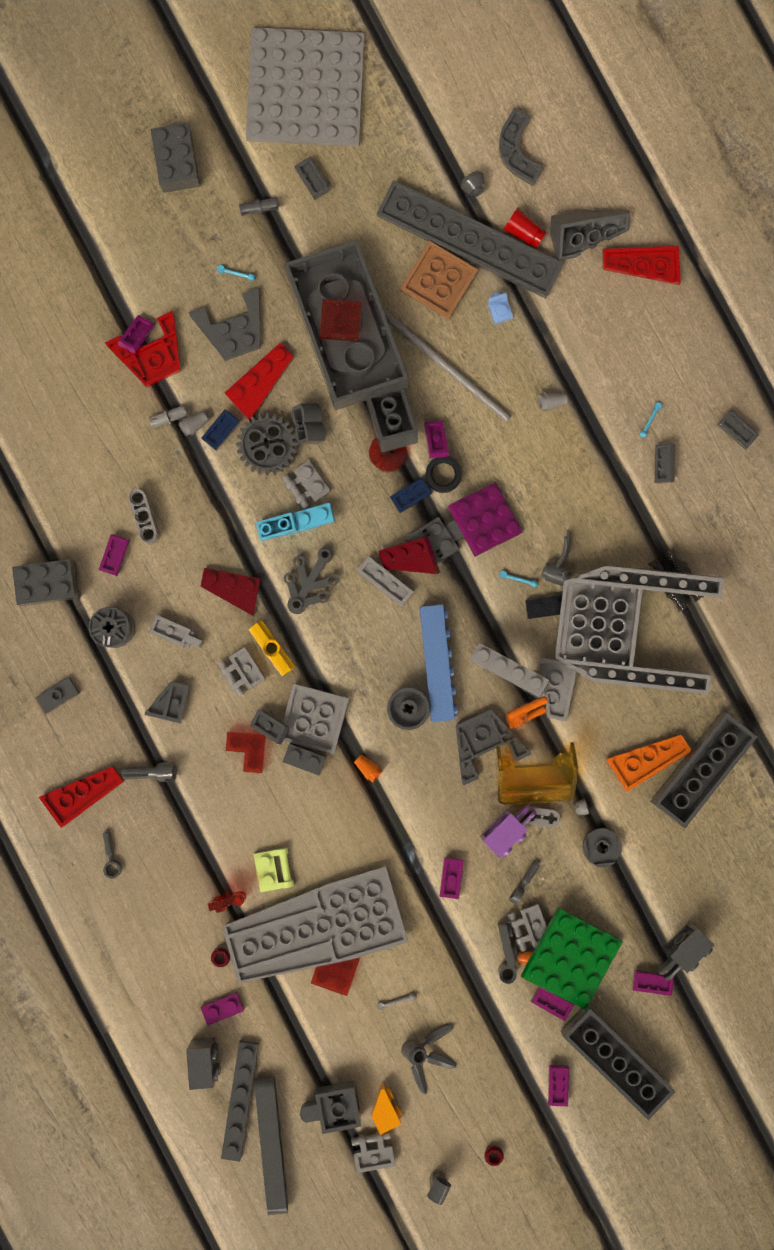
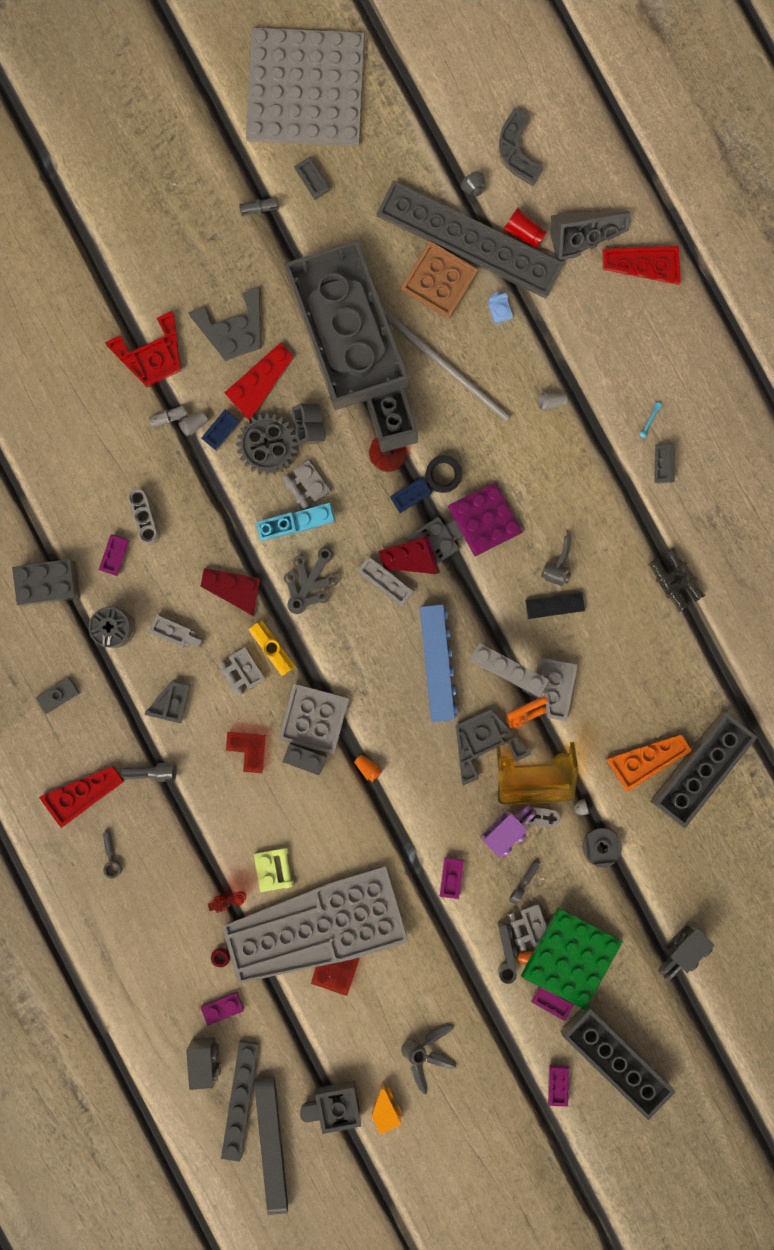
magenta plate [118,315,155,354] -> none
dark grey brick [150,123,200,193] -> none
medium azure hinge [217,265,255,281] -> none
dark grey plate [250,709,290,744] -> none
clear red plate [319,299,362,342] -> none
light grey plate [351,1131,396,1173] -> none
light grey hinge [377,993,416,1010] -> none
dark grey wheel [387,687,430,730] -> none
magenta plate [424,420,449,458] -> none
dark grey piece [427,1171,452,1205] -> none
dark red plate [484,1145,504,1166] -> none
medium azure hinge [499,571,538,587] -> none
light grey wedge [555,566,724,695] -> none
magenta plate [632,970,674,996] -> none
dark grey plate [717,410,759,450] -> none

